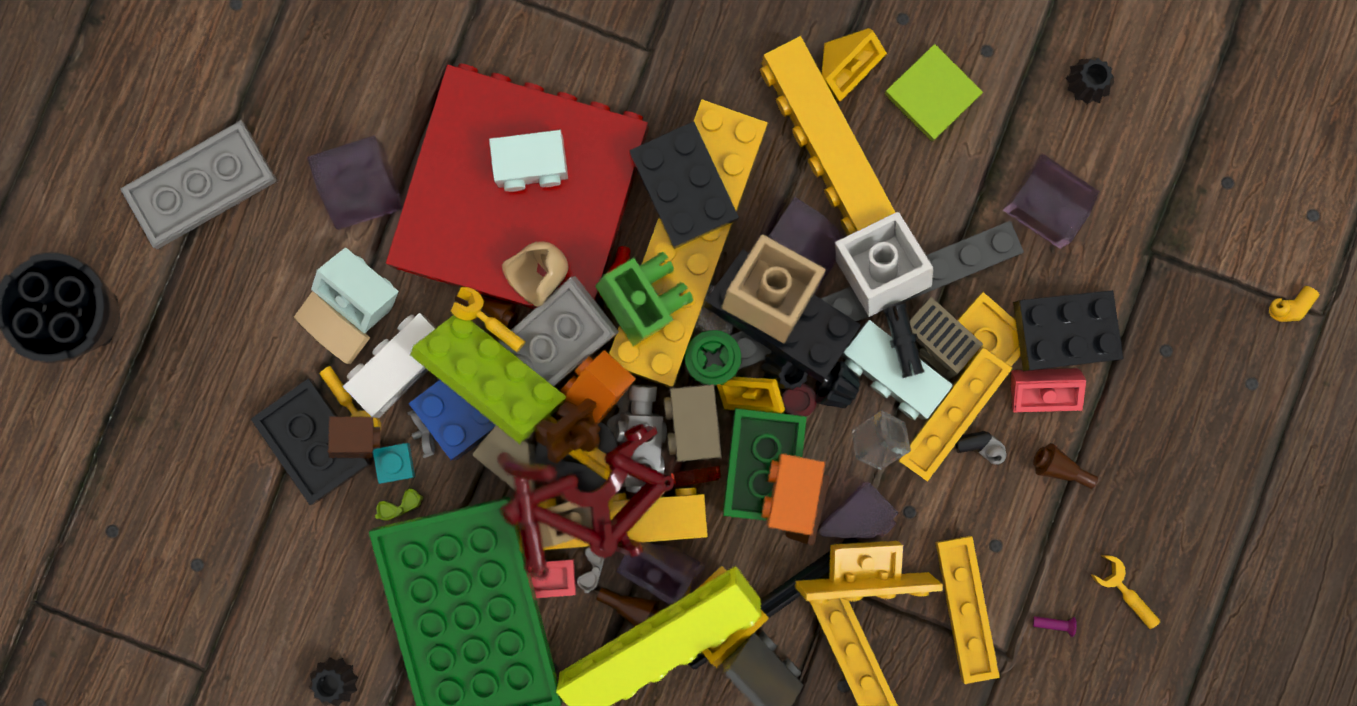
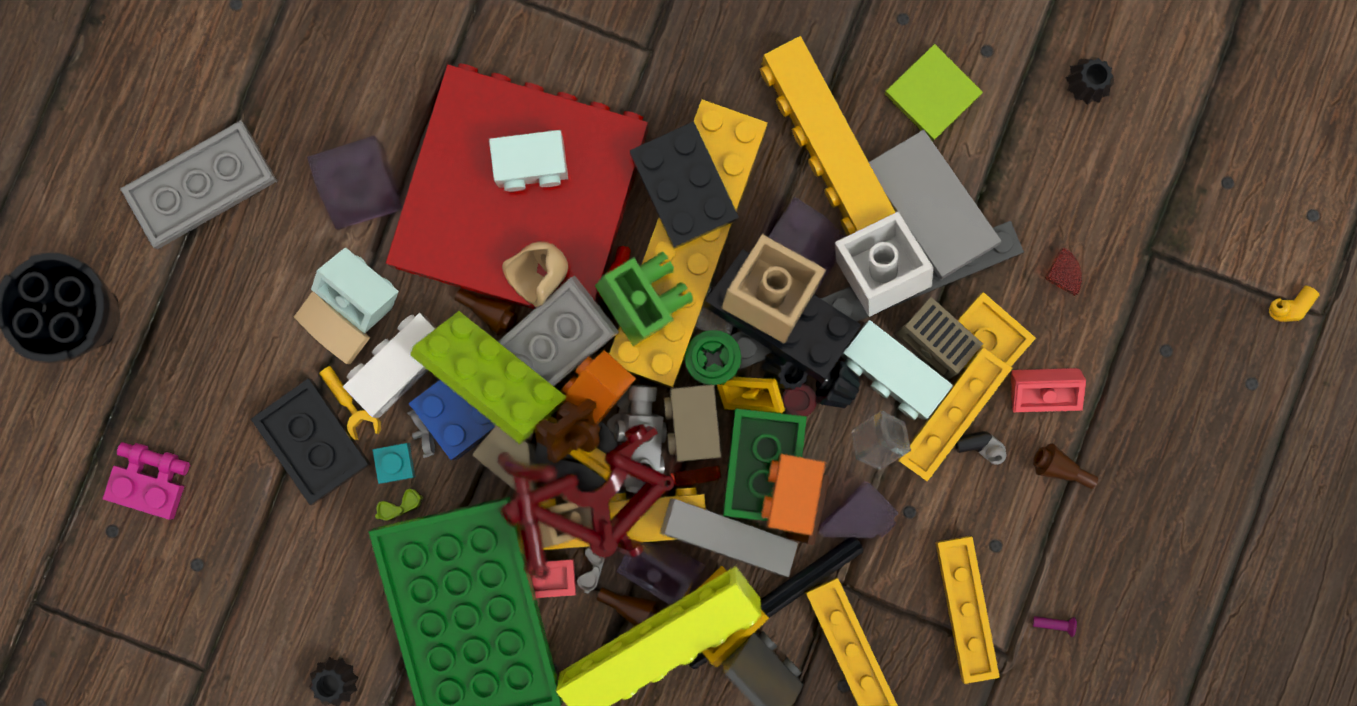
reddish brown brick [328,417,380,458] -> none
yellow piece [451,287,525,353] -> none
yellow bracket [795,541,943,604] -> none
yellow slope [821,28,887,102] -> none
black pin [883,303,925,378] -> none
slope [1003,153,1100,249] -> none
black plate [1013,290,1124,371] -> none
yellow piece [1091,555,1160,629] -> none
none -> dark pink plate [102,442,190,520]
none -> light grey tile [660,499,798,577]
none -> light grey tile [869,130,1001,280]
none -> clear red tile [1044,248,1082,296]

